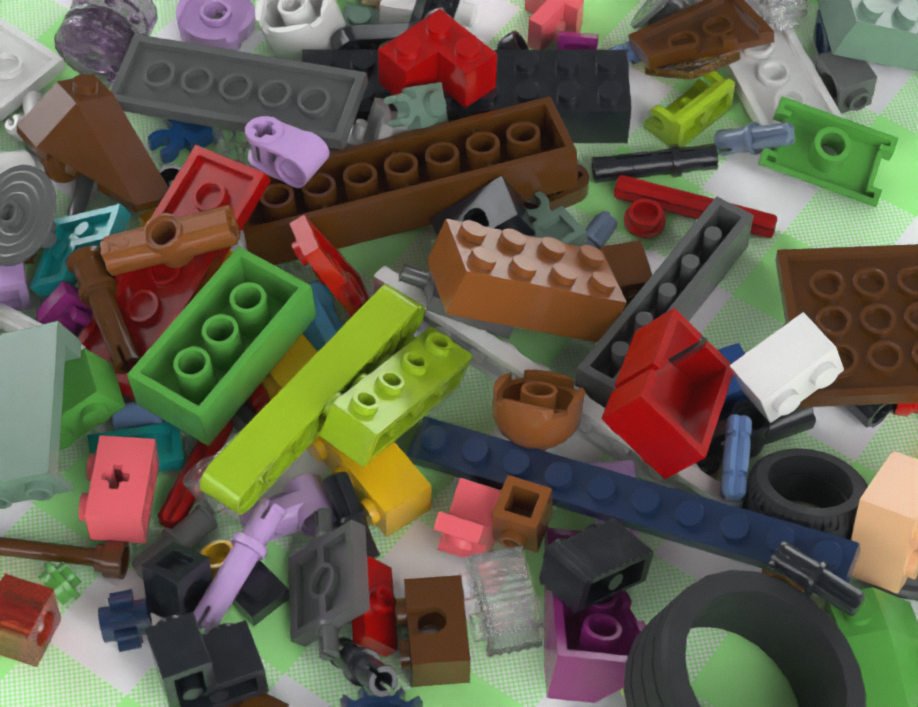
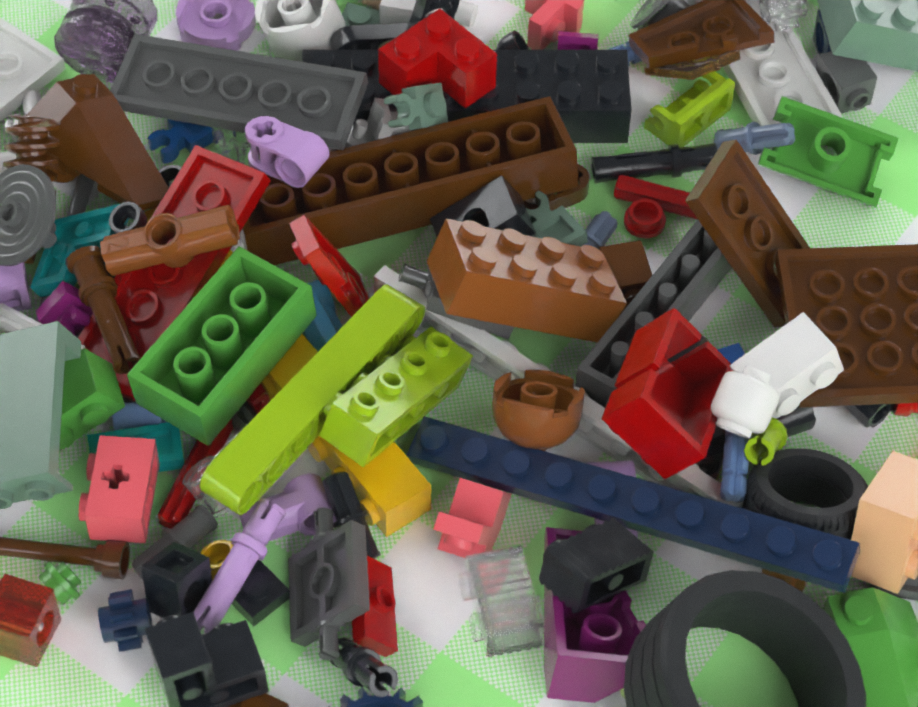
reddish brown brick [395,575,471,687] -> none
dark orange brick [491,475,553,553] -> none
black axle [768,540,866,616] -> none
none -> reddish brown piece [3,115,61,193]
none -> black hinge [109,202,148,233]
none -> reddish brown plate [685,139,810,327]
none -> white head [711,366,780,439]
none -> lime pin [744,418,788,465]

